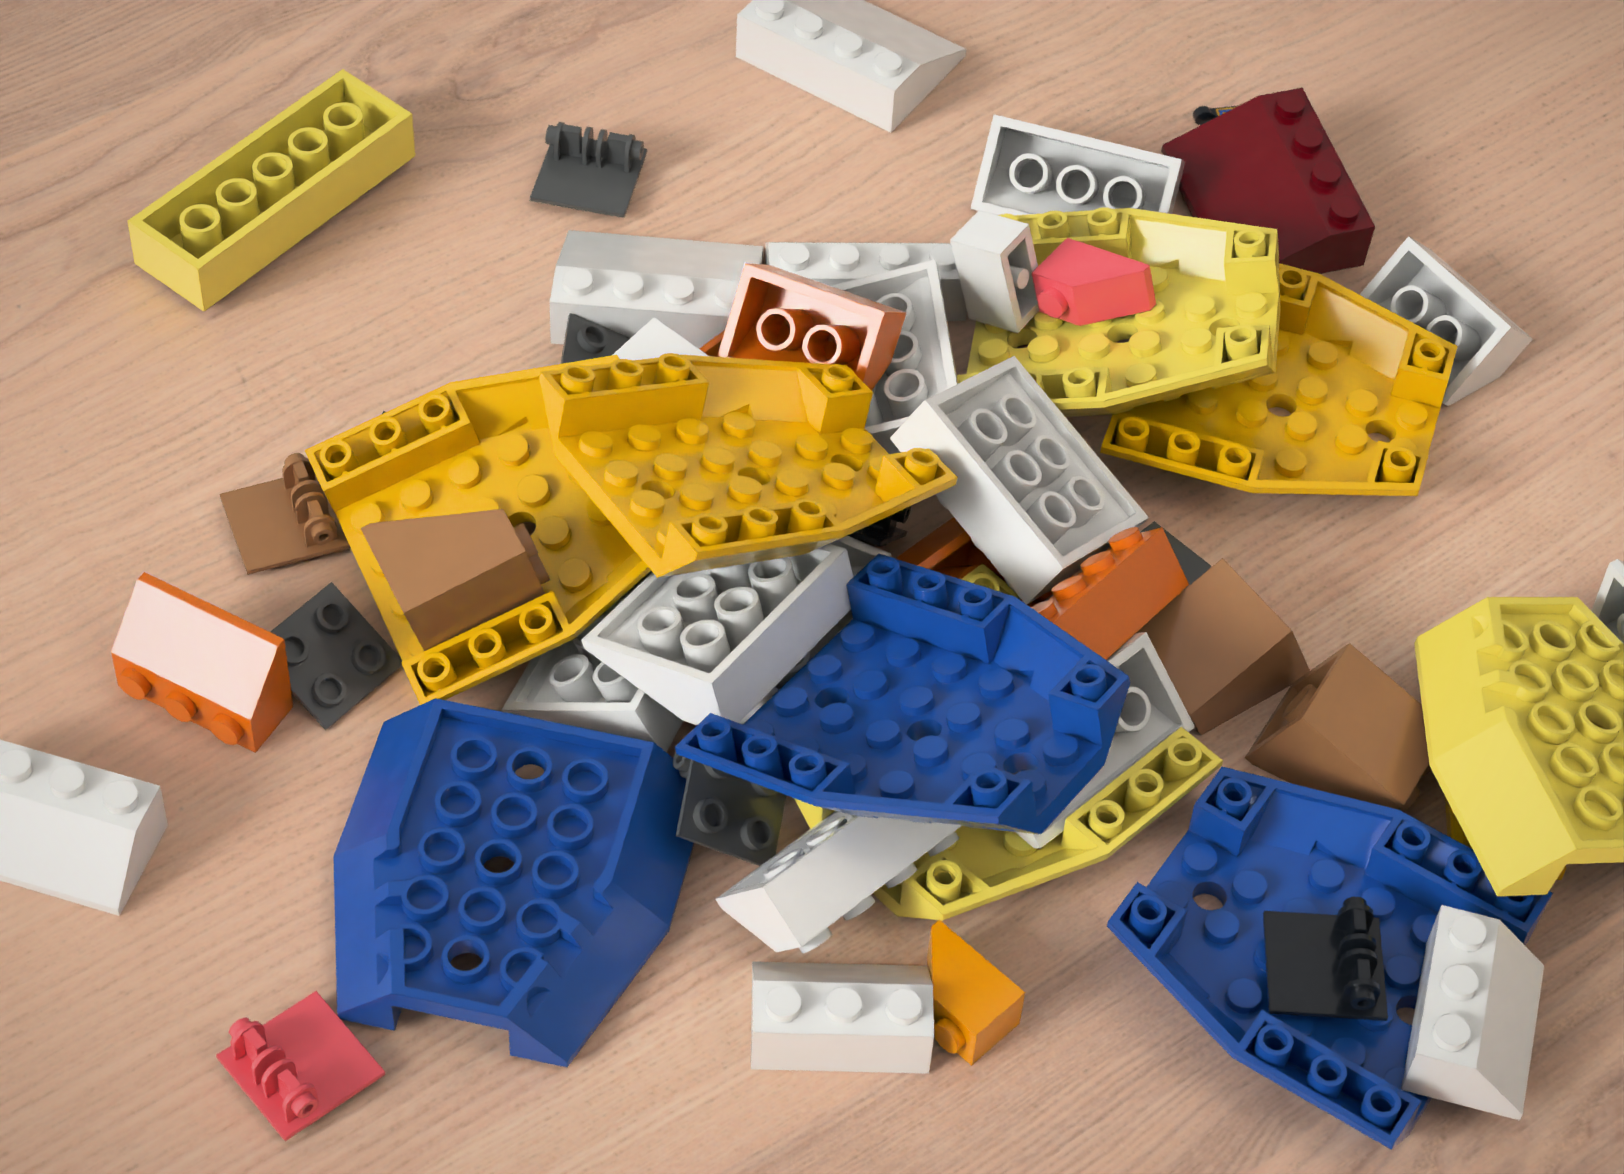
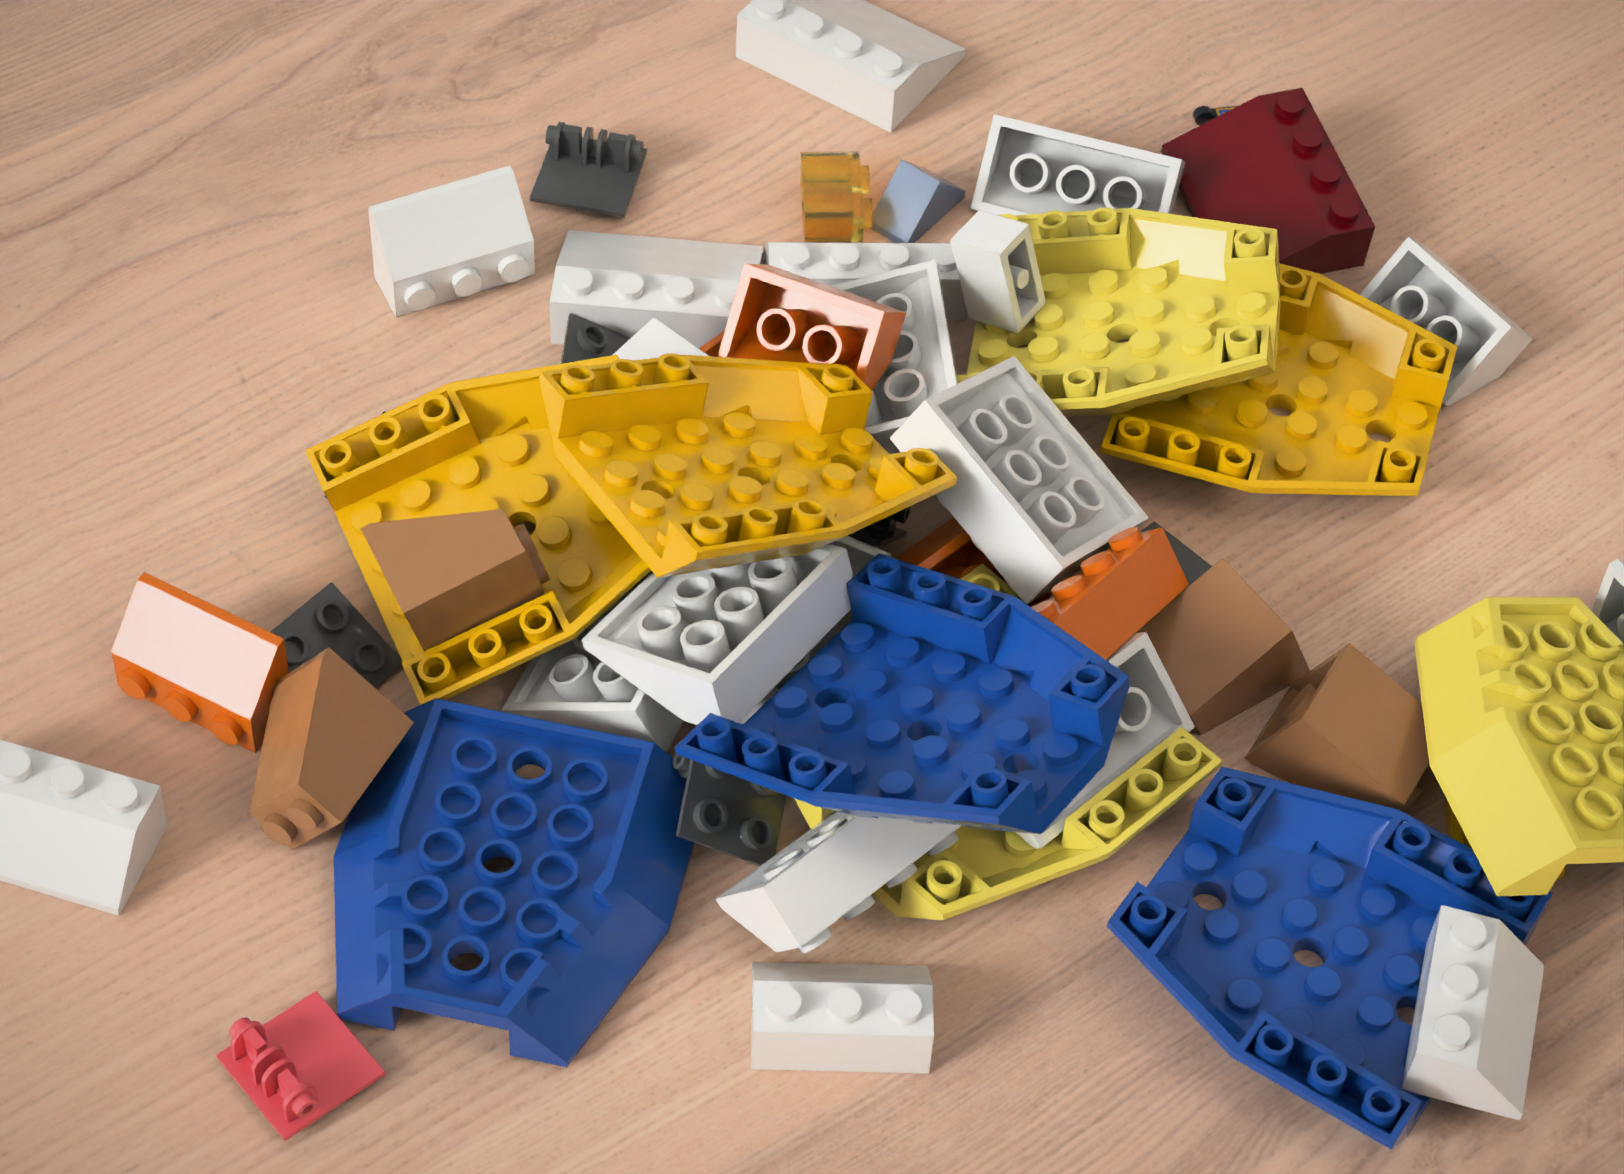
light yellow brick [128,69,415,312] -> none
medium nougat hinge [219,453,351,575] -> none
light orange slope [927,919,1025,1066] -> none
coral slope [1032,238,1156,326] -> none
black hinge [1263,897,1388,1021] -> none
none -> medium nougat slope [249,647,414,850]
none -> white slope [368,165,535,317]
none -> clear yellow brick [800,151,873,243]
none -> slope [868,159,965,243]

